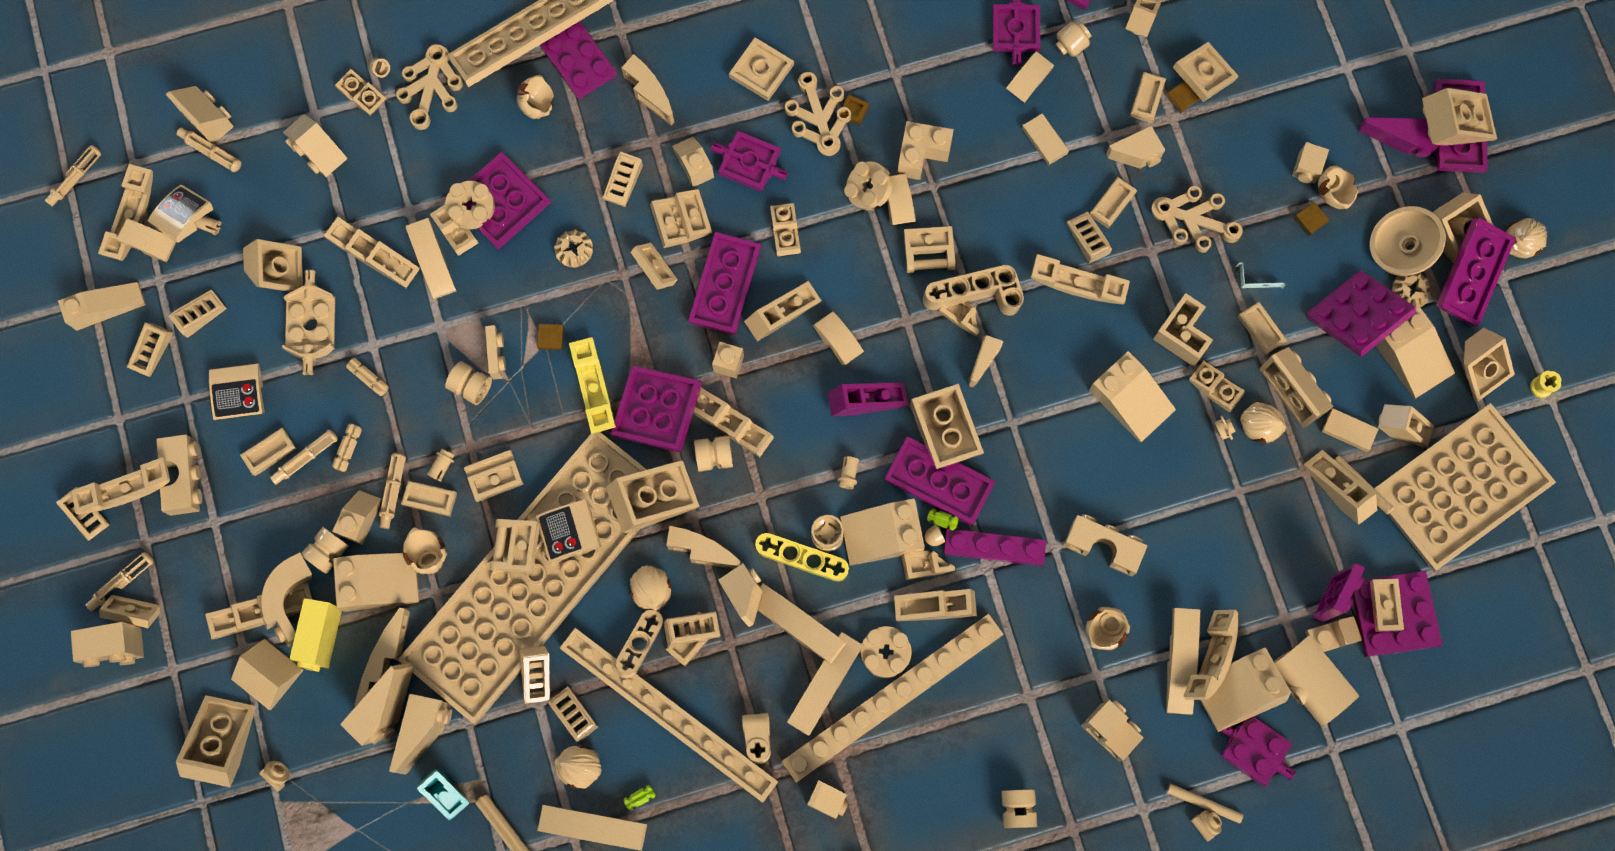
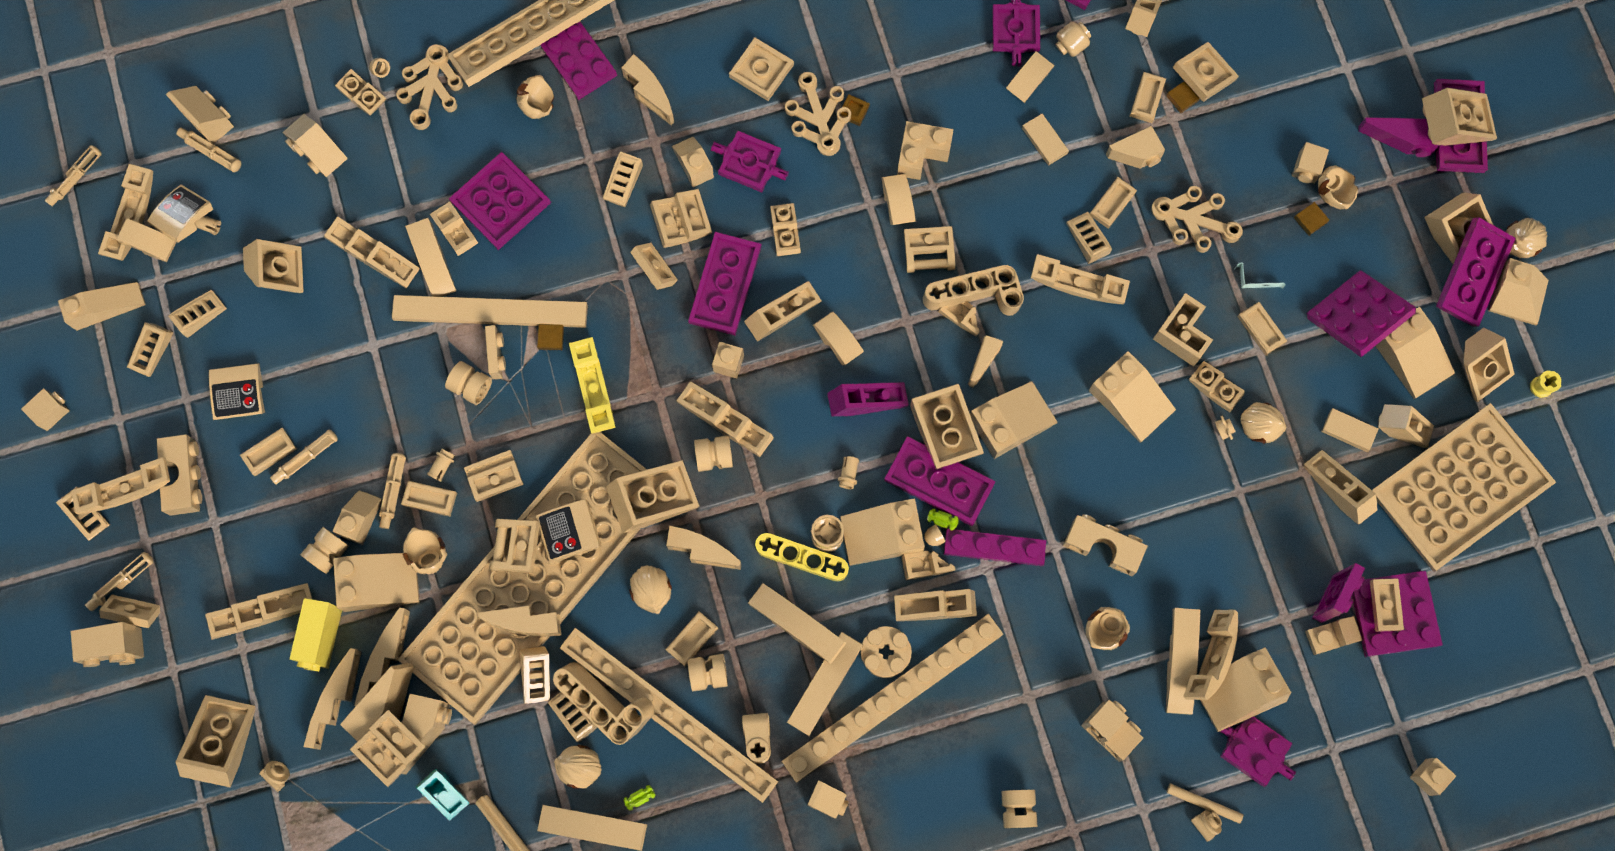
tan slope [231,639,304,710] -> none
tan arch [261,553,312,647] -> none
tan plate [282,270,335,375] -> none
tan axle [332,424,362,472] -> none
tan axle [346,358,389,396] -> none
tan plate [445,181,495,229] -> none
tan gear [554,229,593,267] -> none
magenta plate [610,366,702,453] -> none
tan beam [615,610,663,678] -> none
tan slope [664,611,720,647] -> none
tan slope [718,563,763,627] -> none
tan plate [844,161,892,211] -> none
tan slope [1259,347,1333,428] -> none
tan panel [1274,636,1359,726] -> none
tan bar [1334,456,1394,514] -> none
tan dish [1370,206,1446,276] -> none
tan gear [1392,272,1433,308] -> none
none -> tan brick [21,388,70,431]
none -> tan slope [303,648,361,750]
none -> tan slope [350,710,425,787]
none -> tan tile [392,295,588,328]
none -> tan slope [478,606,561,637]
none -> tan beam [553,662,654,745]
none -> tan wheel [688,654,728,692]
none -> tan slope [970,381,1058,459]
none -> tan brick [1409,758,1456,796]
none -> tan slope [1489,258,1549,326]

